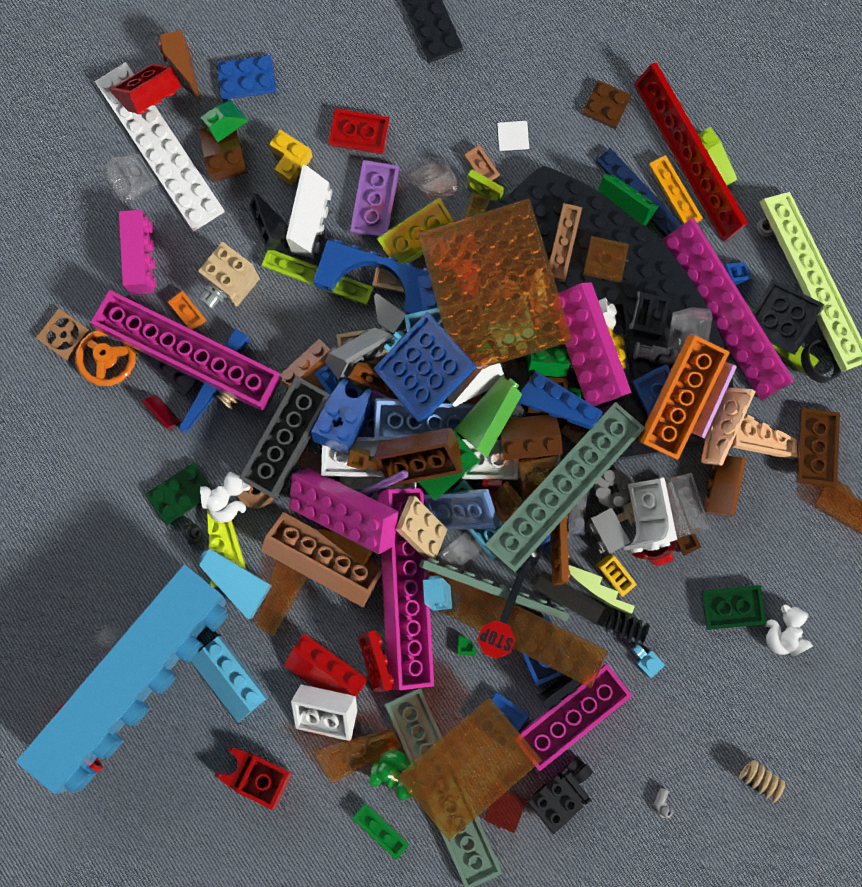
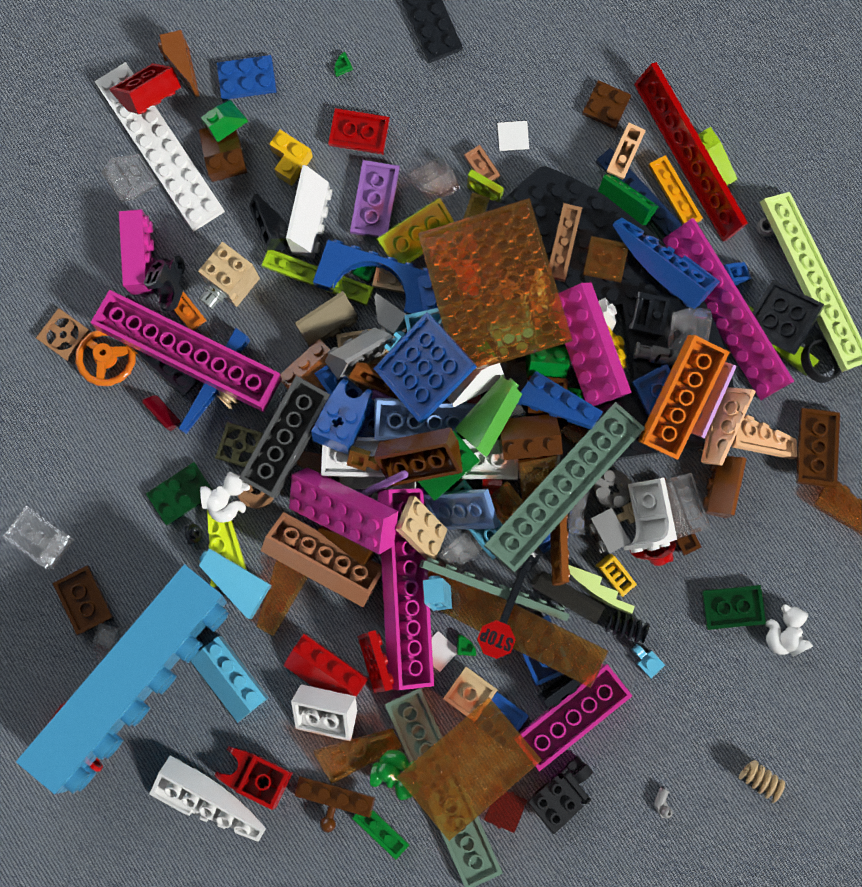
none -> clear slope [3,506,75,571]
none -> reddish brown plate [52,565,114,635]
none -> black piece [144,256,185,312]
none -> white wedge [149,756,266,842]
none -> olive piece [215,422,264,468]
none -> reddish brown plate [294,776,376,833]
none -> dark tan slope [295,291,358,347]
none -> green tile [334,52,353,77]
none -> green tile [353,266,378,283]
none -> white sticker [432,631,457,672]
none -> tan plate [443,667,498,722]
none -> light nougat slope [606,123,646,180]
none -> blue wedge [613,218,720,309]

